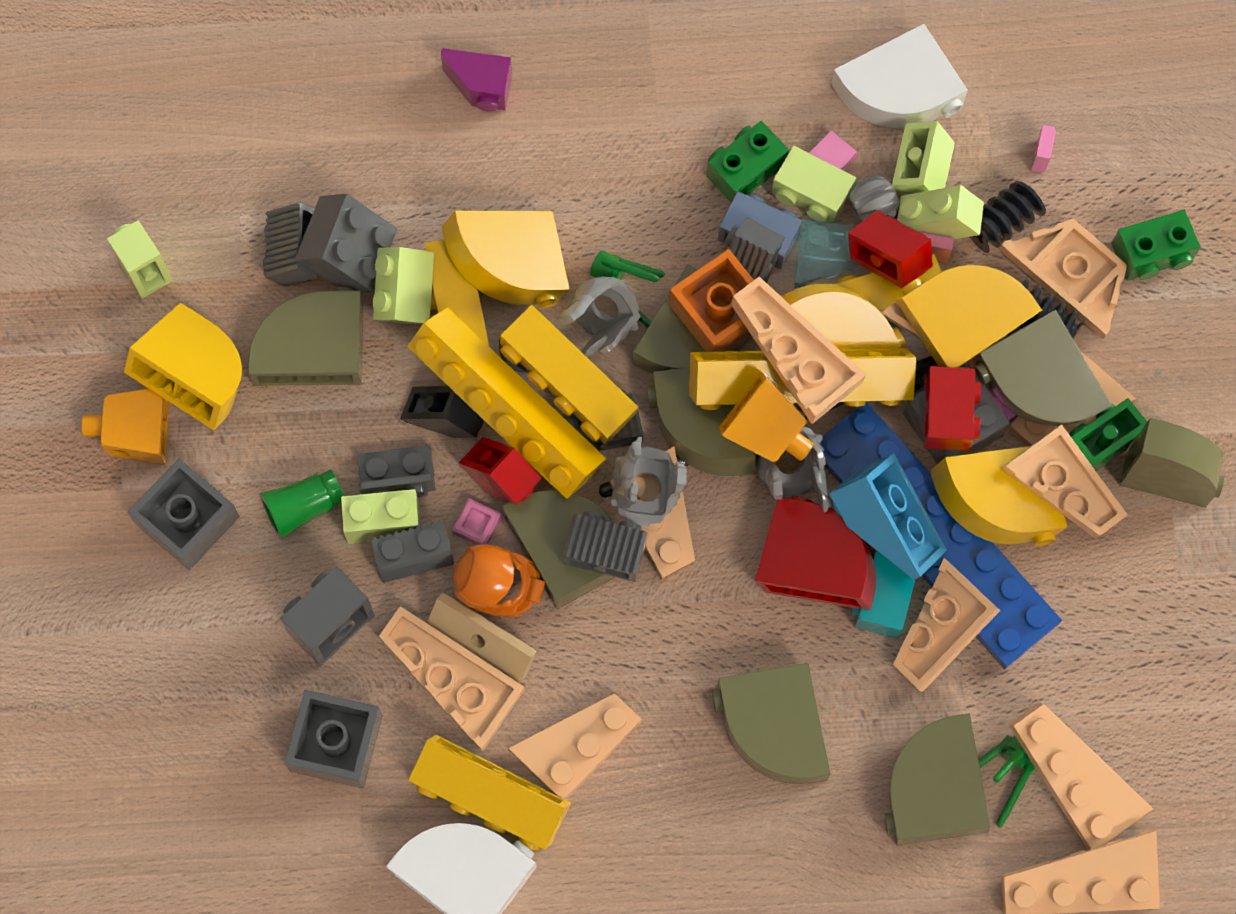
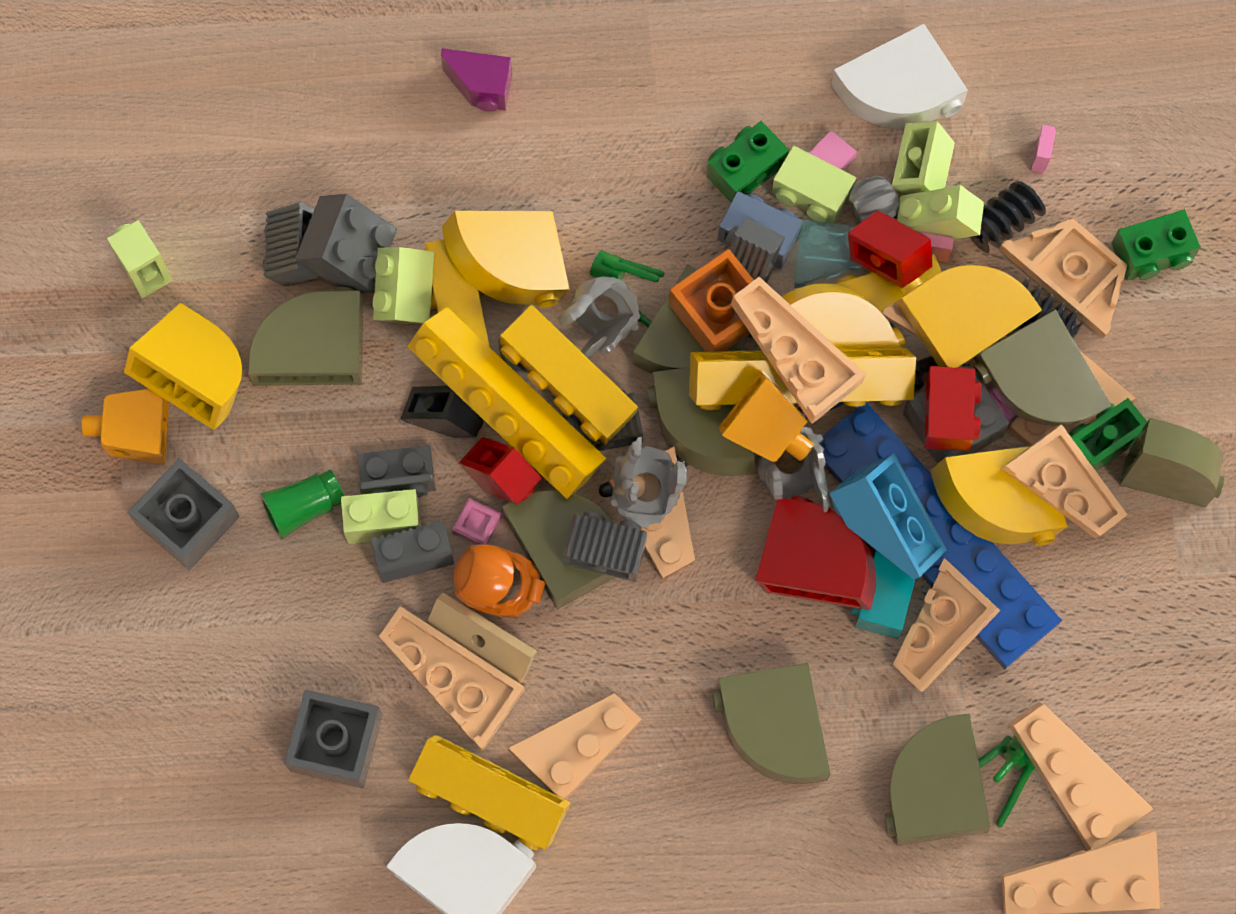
dark grey brick [280,566,375,667] -> none

